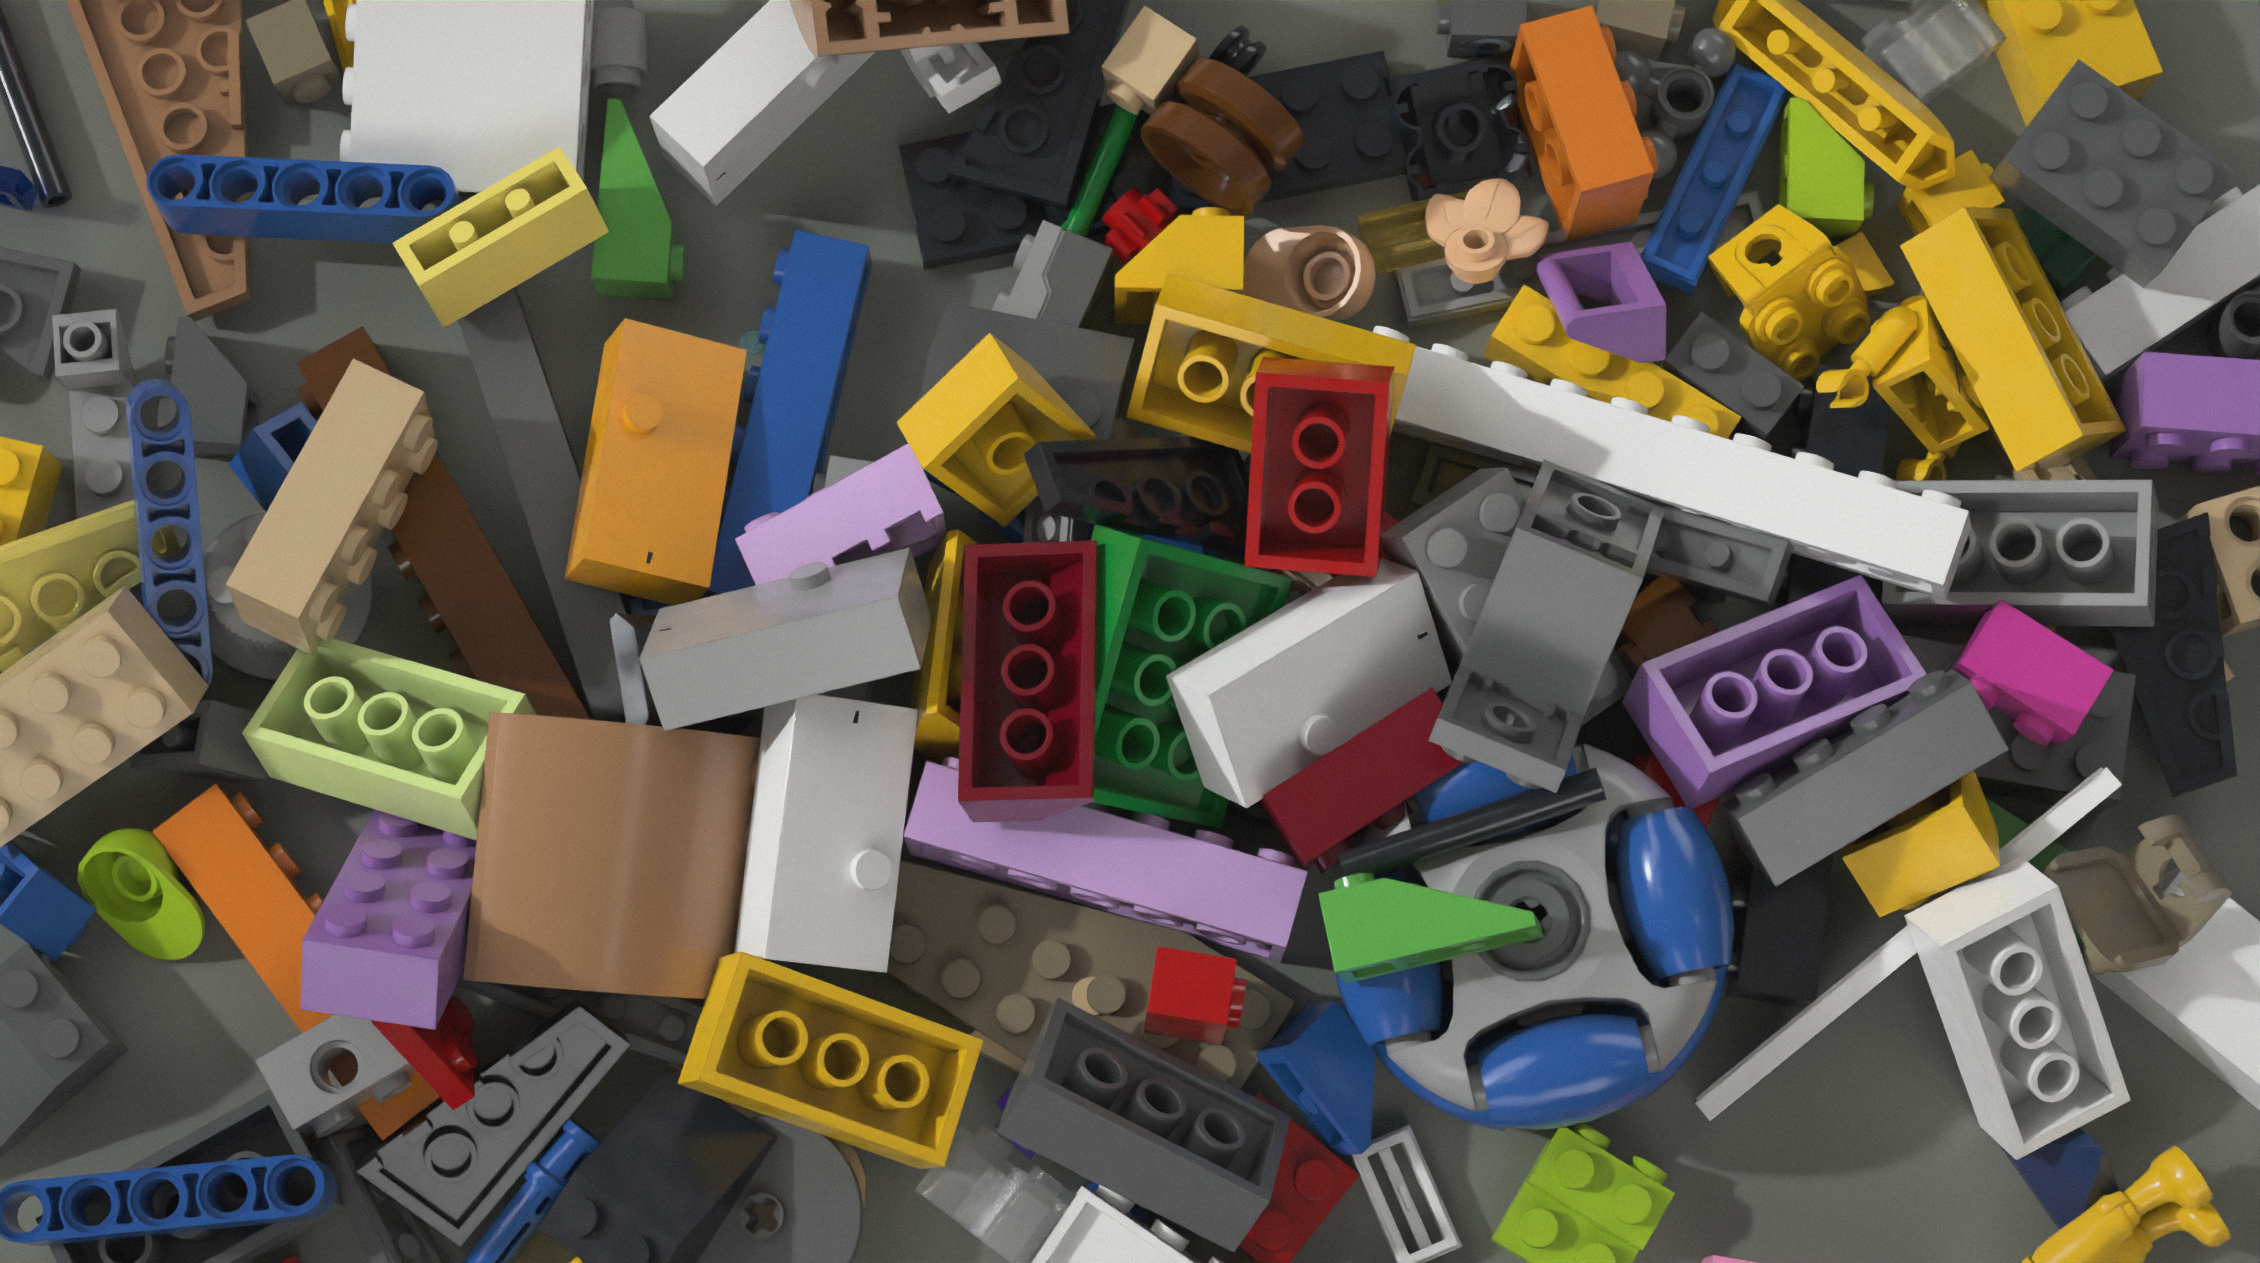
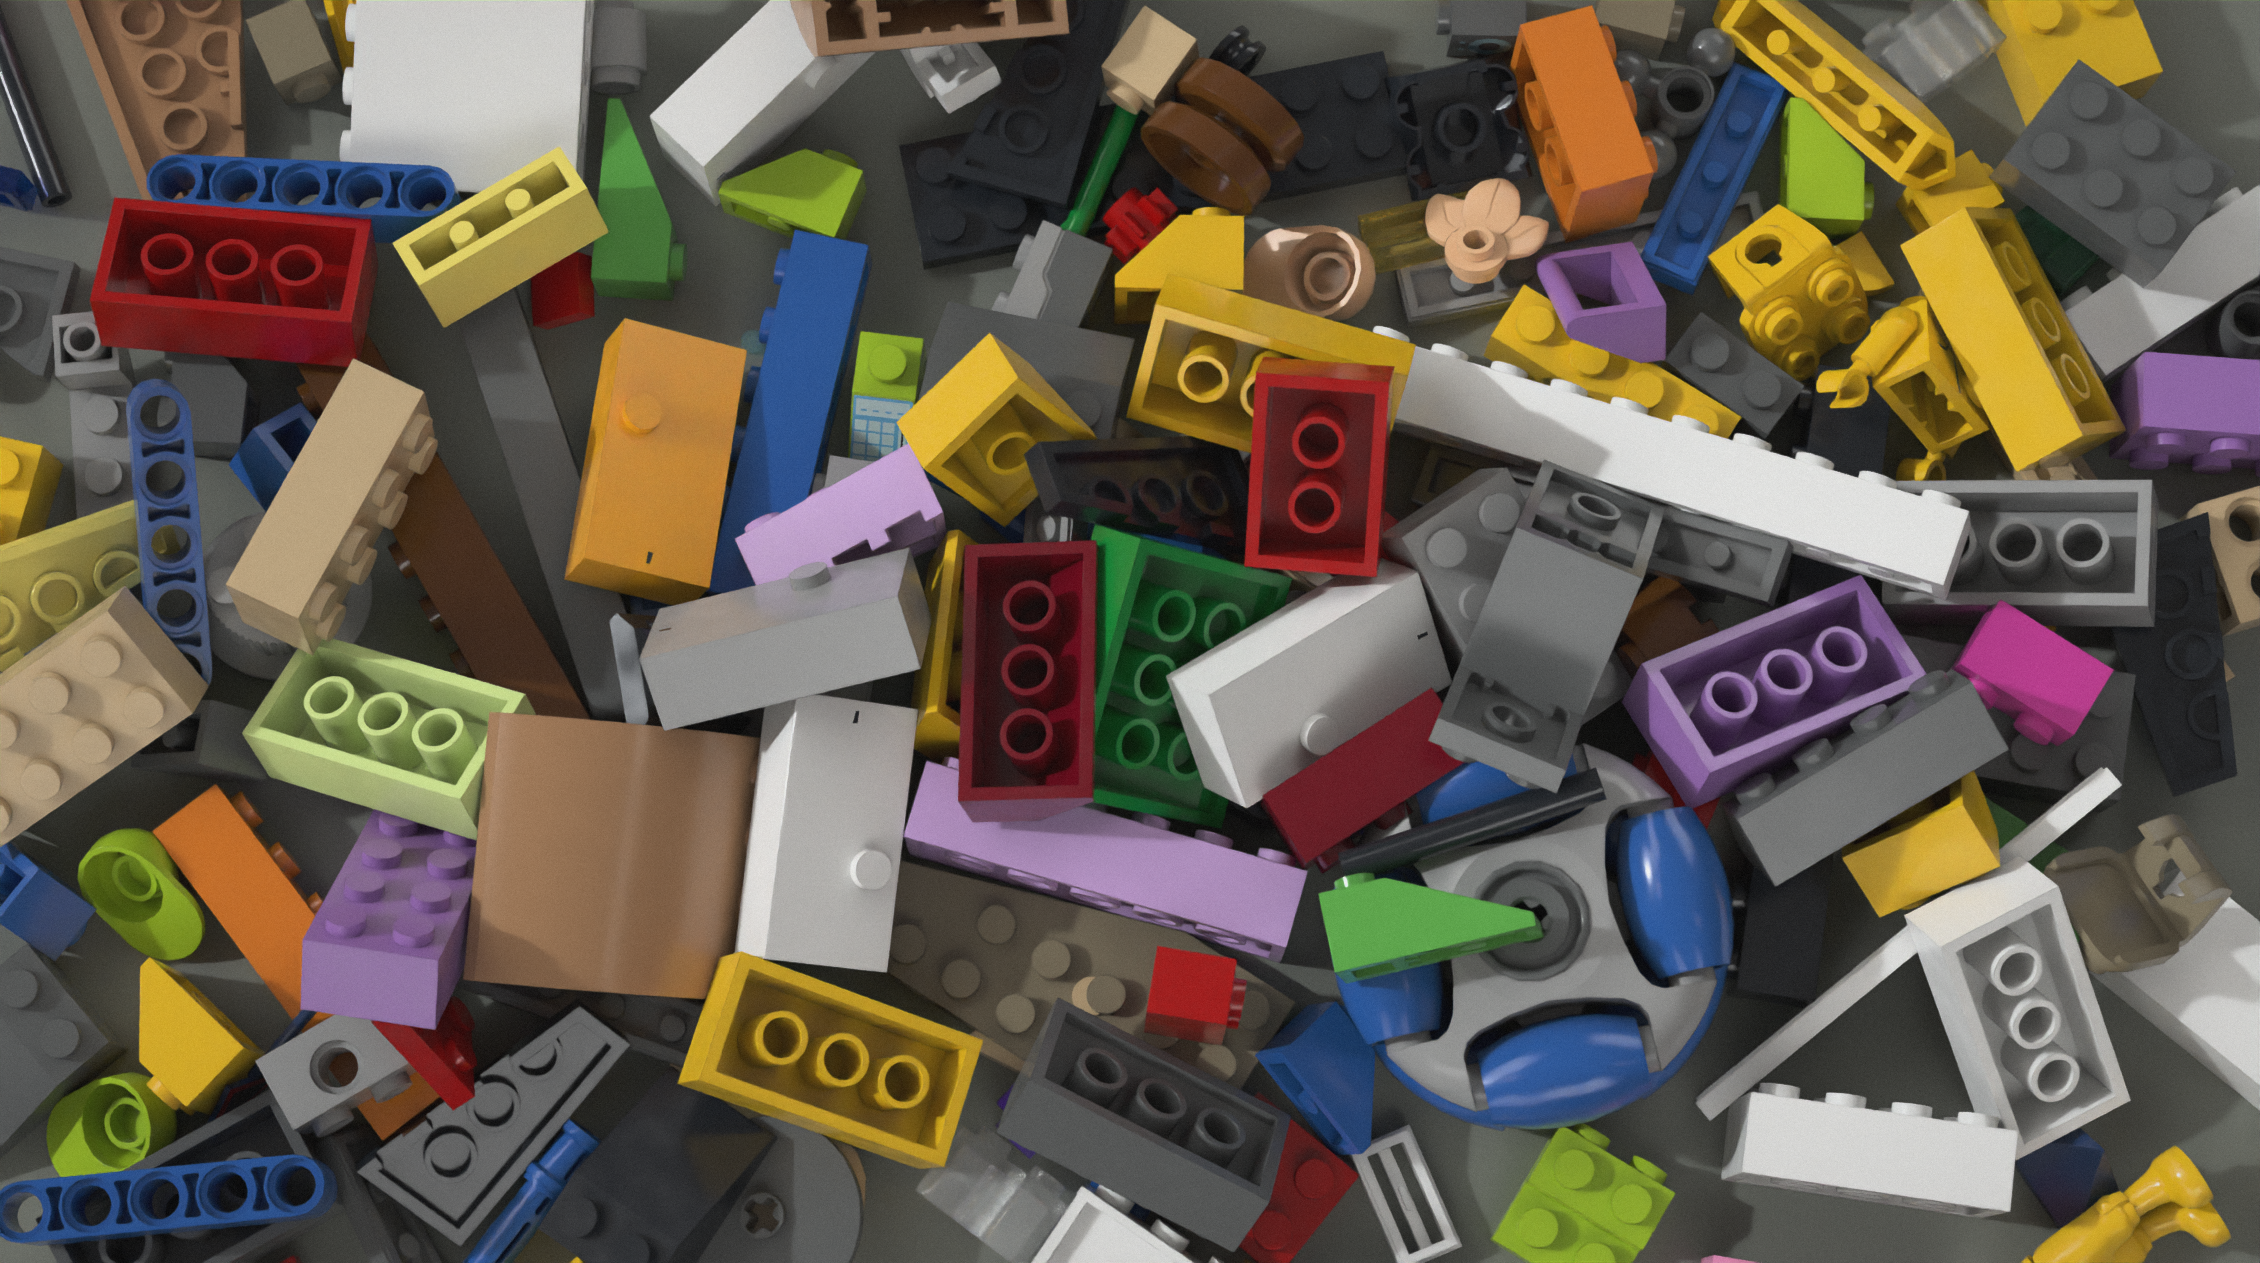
none -> lime cap [46,1072,177,1177]
none -> red brick [90,197,379,367]
none -> yellow slope [139,957,265,1116]
none -> dark blue piece [207,1010,317,1124]
none -> red tile [531,252,595,330]
none -> lime slope [718,148,867,240]
none -> slope [848,331,927,462]
none -> white brick [1721,1083,2018,1218]

